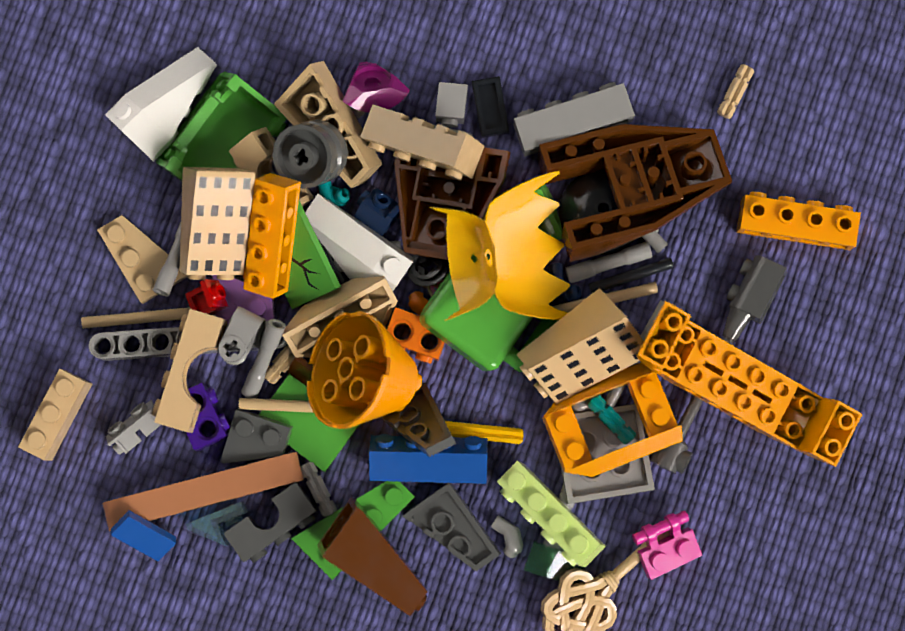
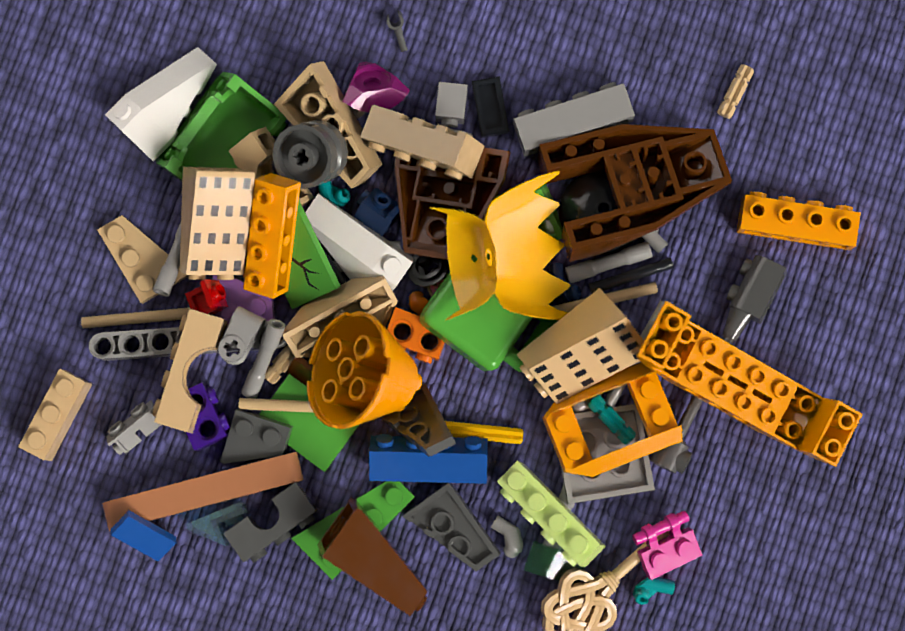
light grey axle [301,462,337,517] -> none
none -> dark grey hand [387,10,408,52]
none -> teal arm [633,577,675,605]

